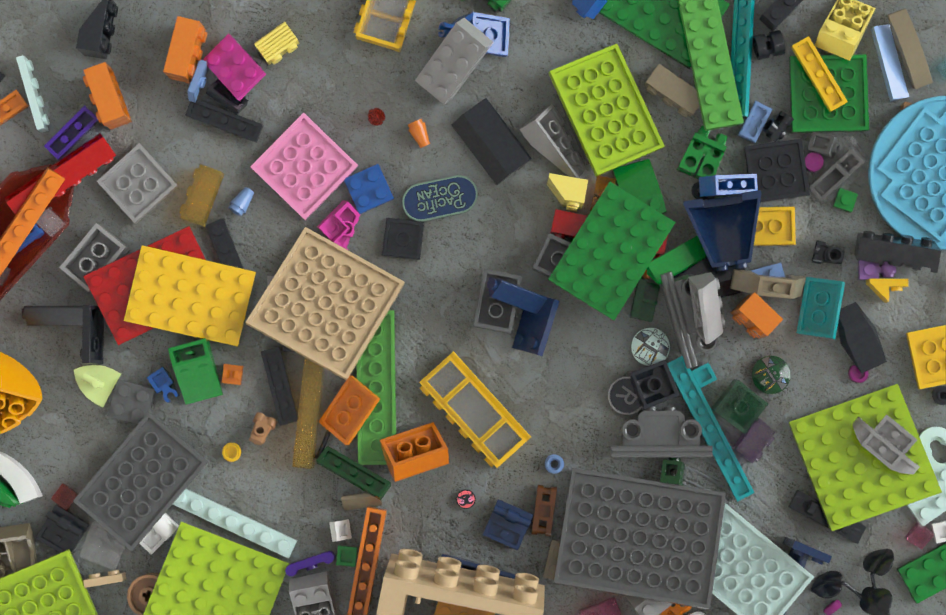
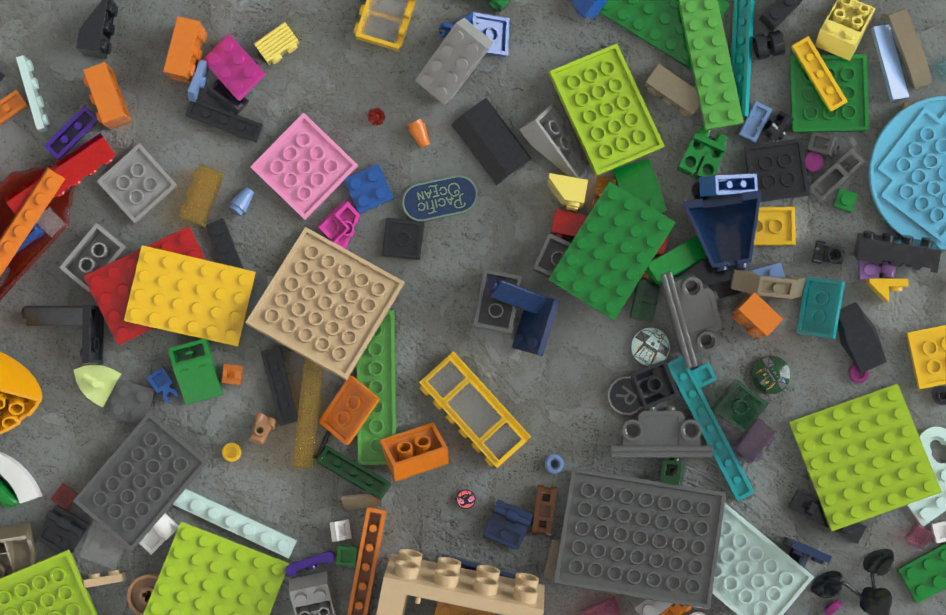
light grey slope [688,272,725,344] -> none
light grey plate [852,414,920,474] -> none

